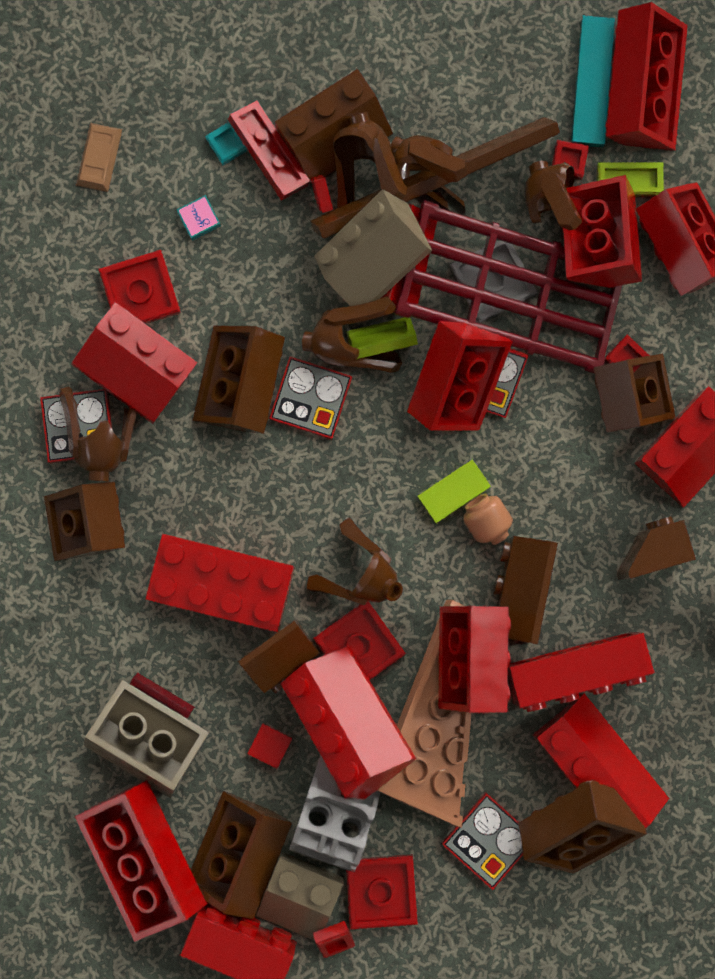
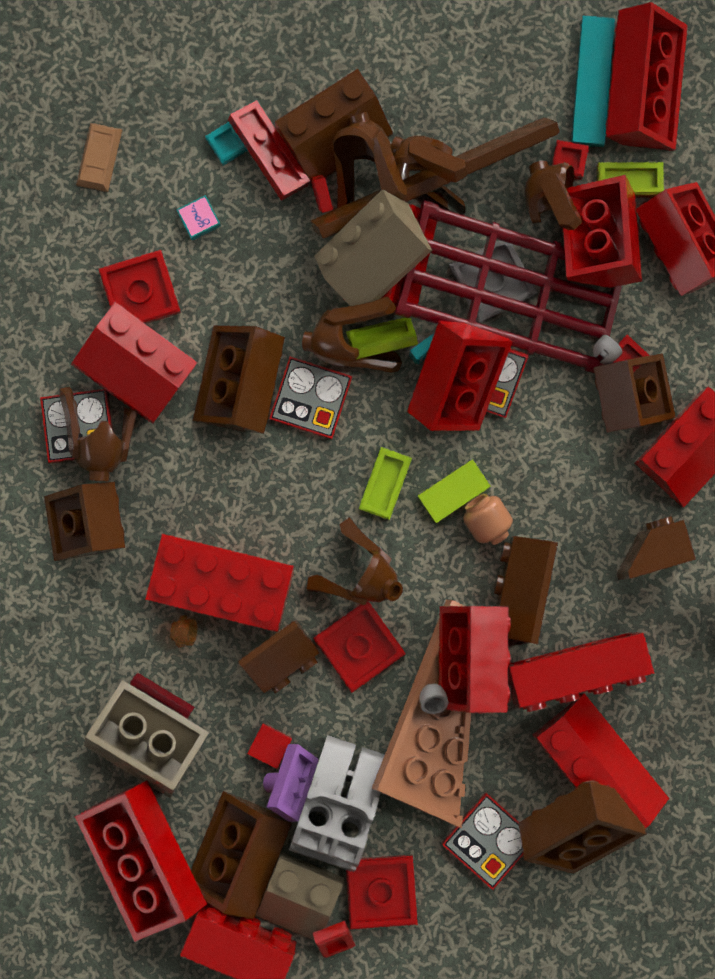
slope [280,647,416,799] -> none
none -> clear orange plate [170,615,198,648]
none -> medium lavender tile [263,744,319,822]
none -> lime tile [359,447,412,521]
none -> teal tile [409,332,435,365]
none -> light grey hinge [419,683,448,714]
none -> light grey hinge [593,335,623,364]

